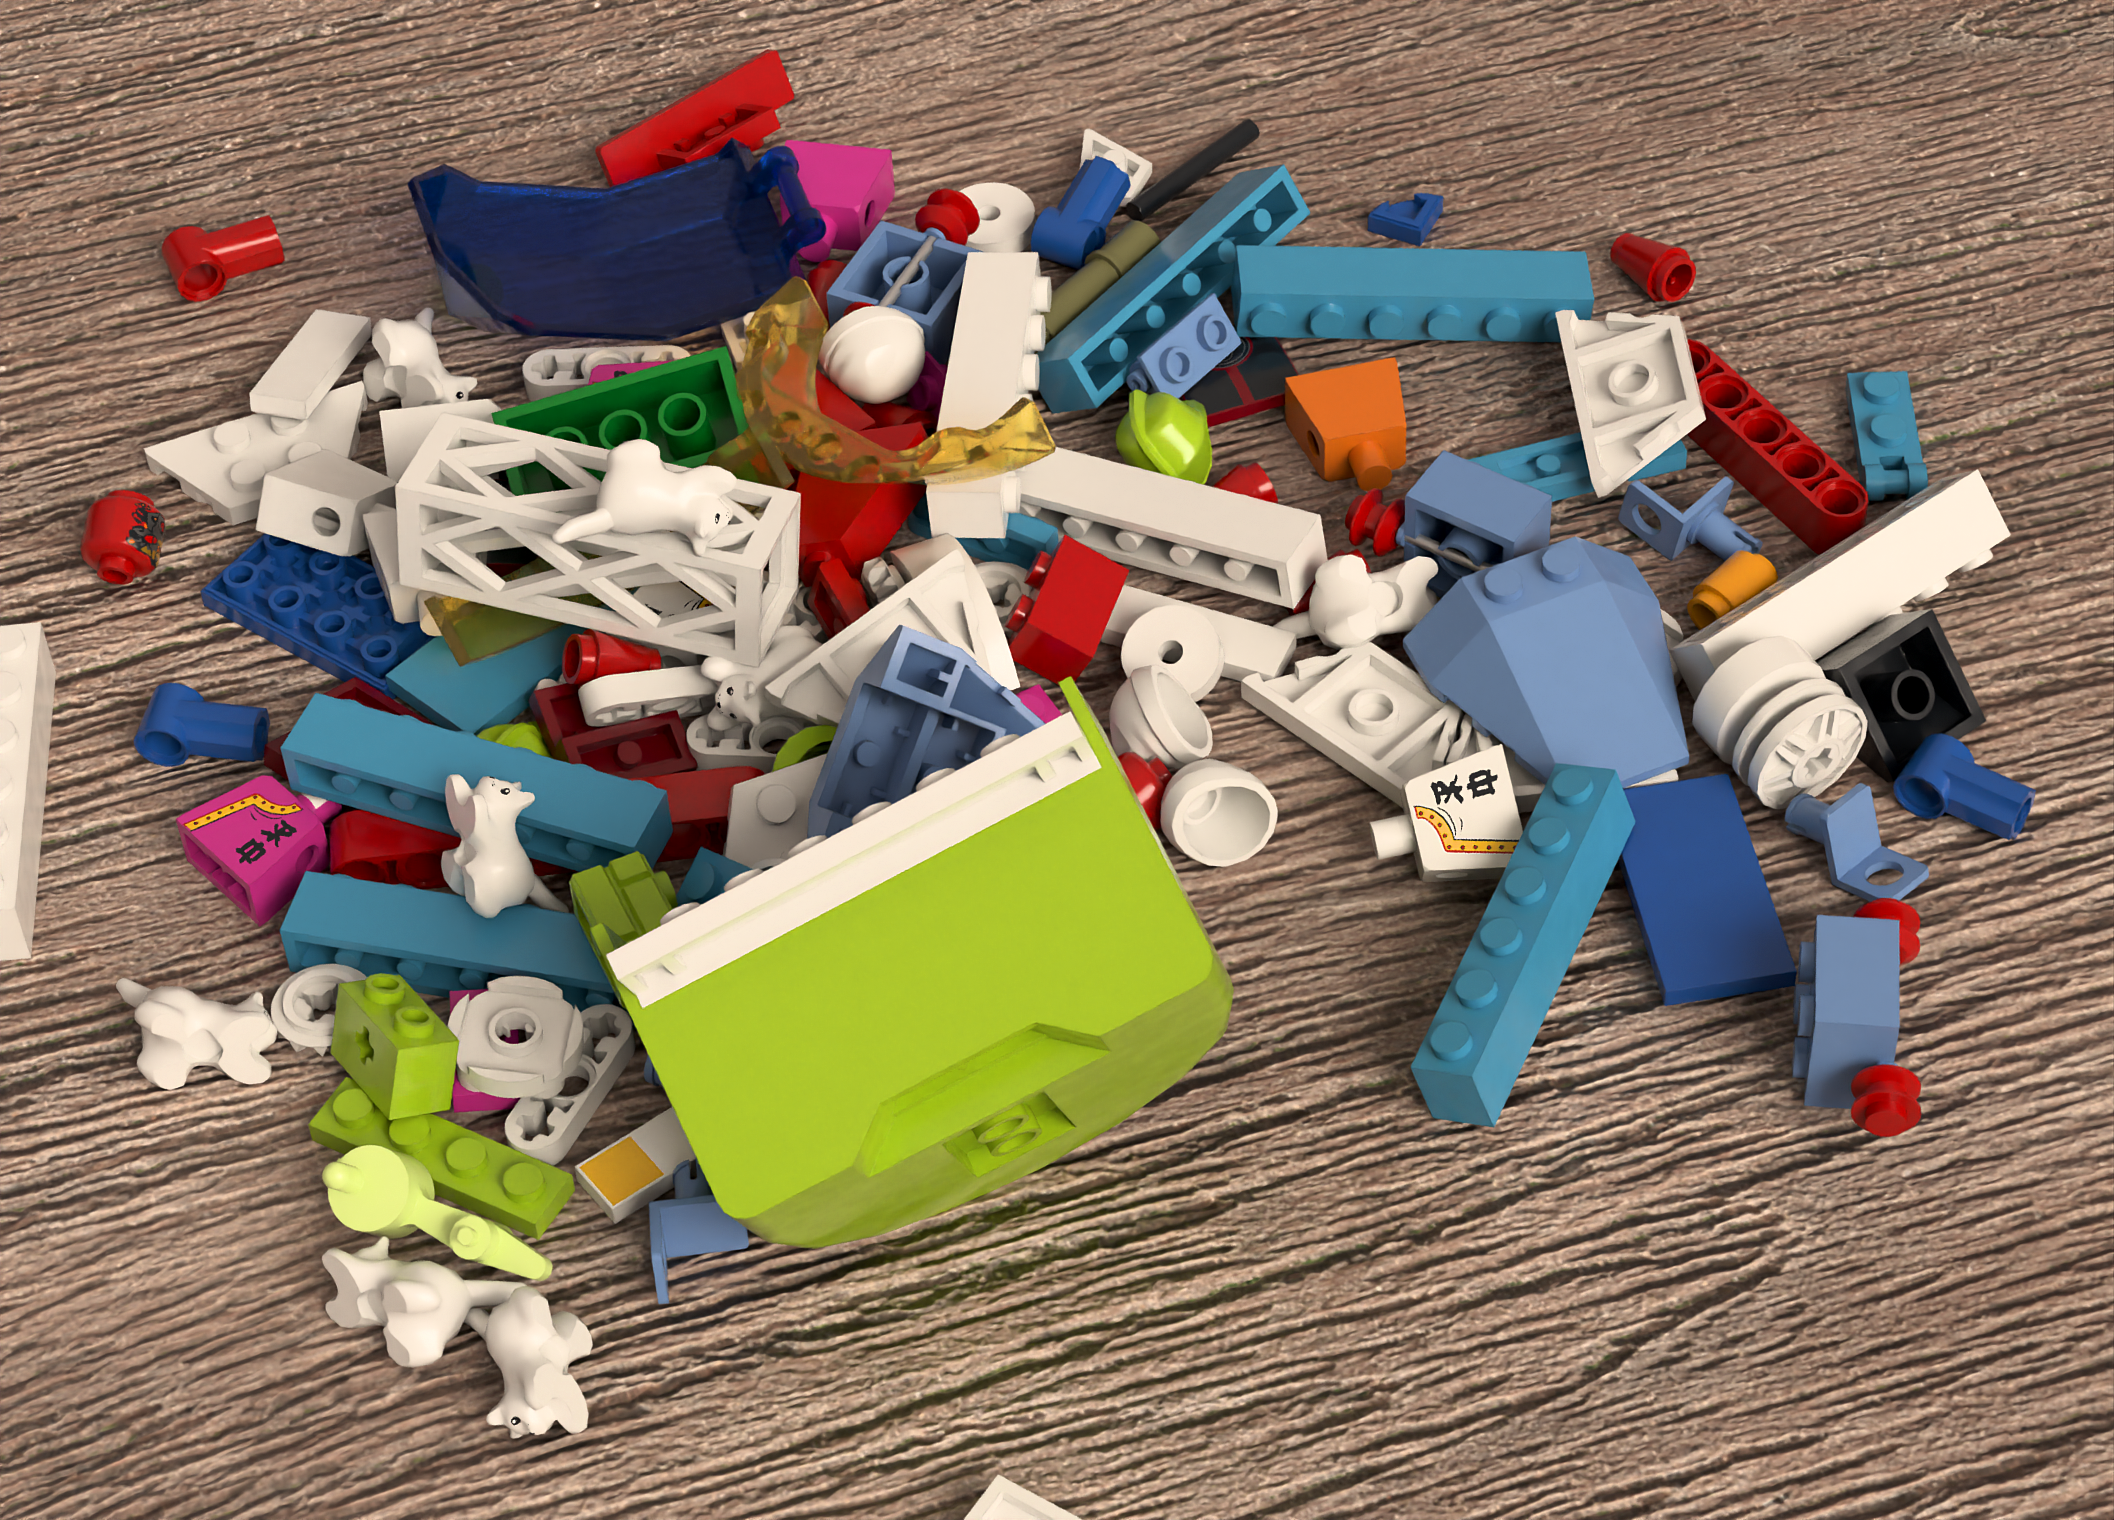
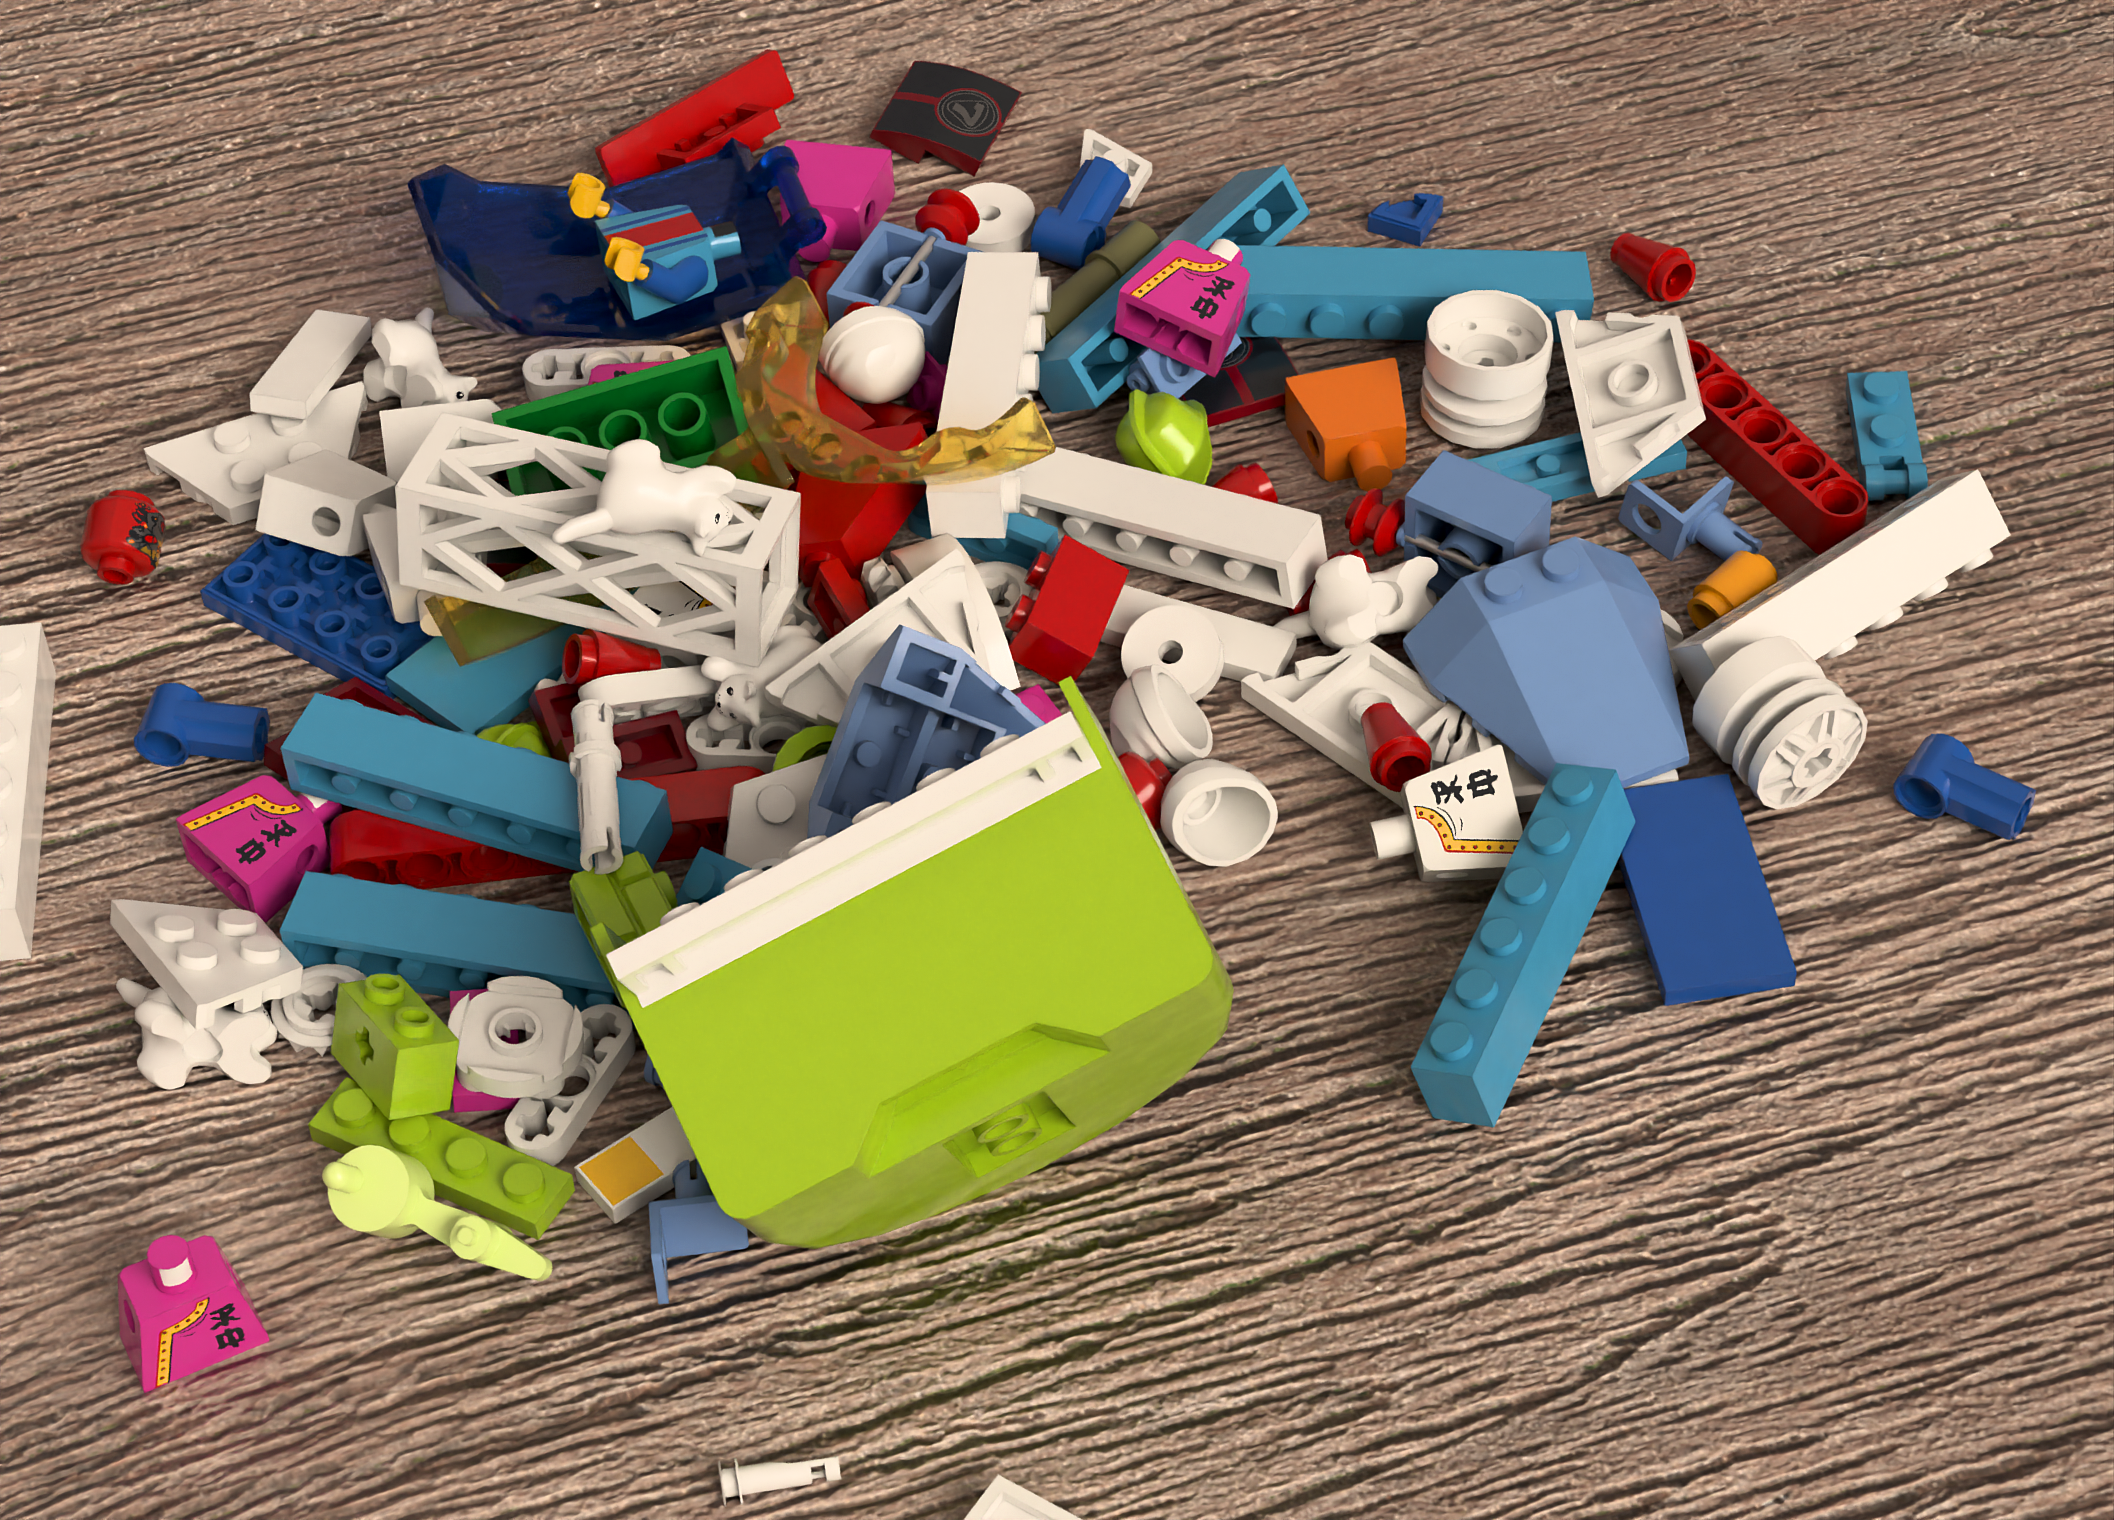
red piece [161,215,285,302] -> none
white animal [322,1236,526,1368] -> none
white animal [441,774,569,918] -> none
white animal [464,1286,593,1439] -> none
black bar [1126,119,1260,221] -> none
medium blue bracket [1785,783,1929,902] -> none
medium blue brick [1792,898,1921,1137] -> none
black slope [1816,609,1986,782] -> none
none -> white wing [110,899,303,1030]
none -> dark pink torso [117,1235,270,1393]
none -> torso [568,173,741,320]
none -> white pin [569,699,623,874]
none -> white piece [718,1456,841,1507]
none -> black slope [869,61,1022,177]
none -> dark pink torso [1114,239,1251,378]
none -> red cone [1360,702,1432,792]
none -> white wheel [1420,290,1554,448]

